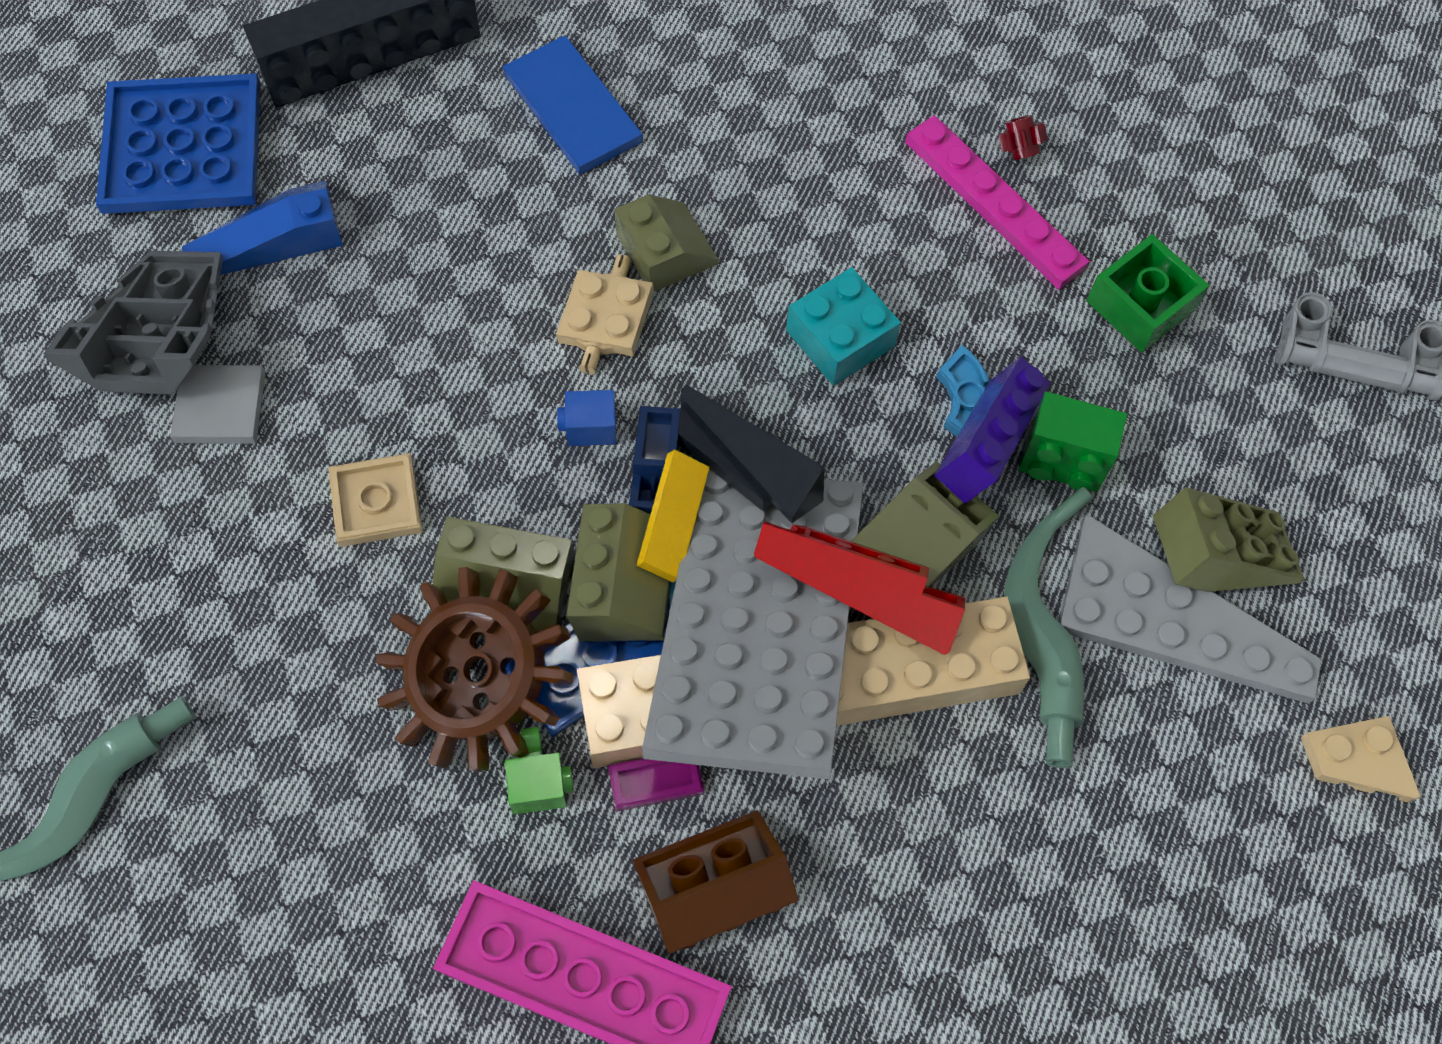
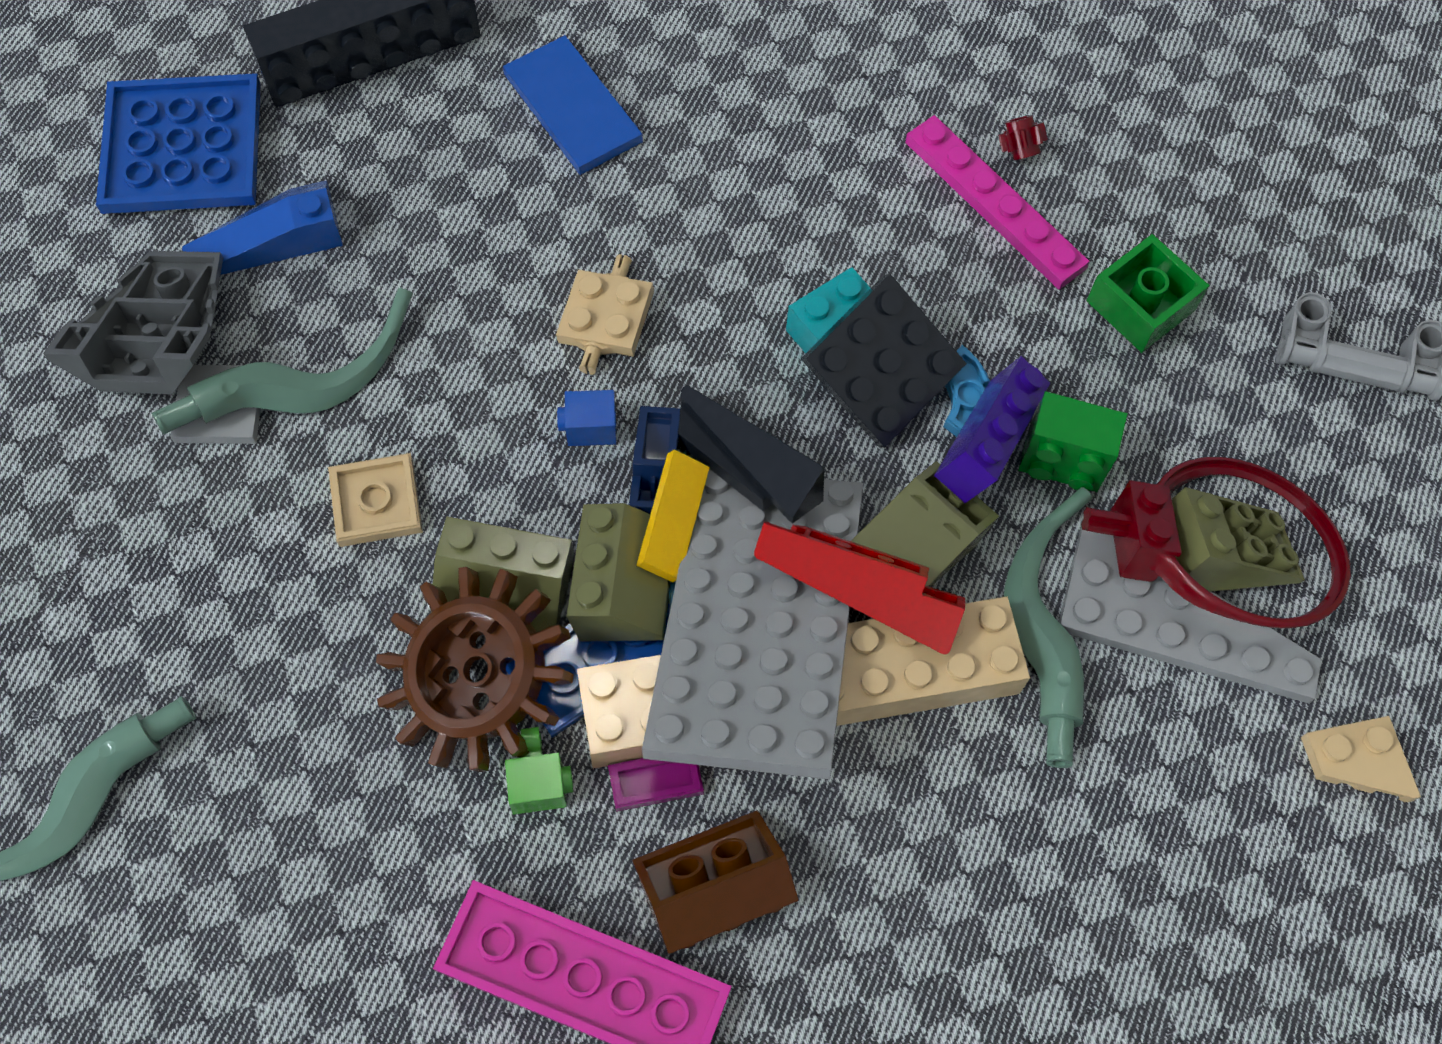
olive slope [614,194,719,292] -> none
none -> sand green animal [151,288,413,435]
none -> black plate [801,274,967,448]
none -> dark red brick [1081,457,1351,629]

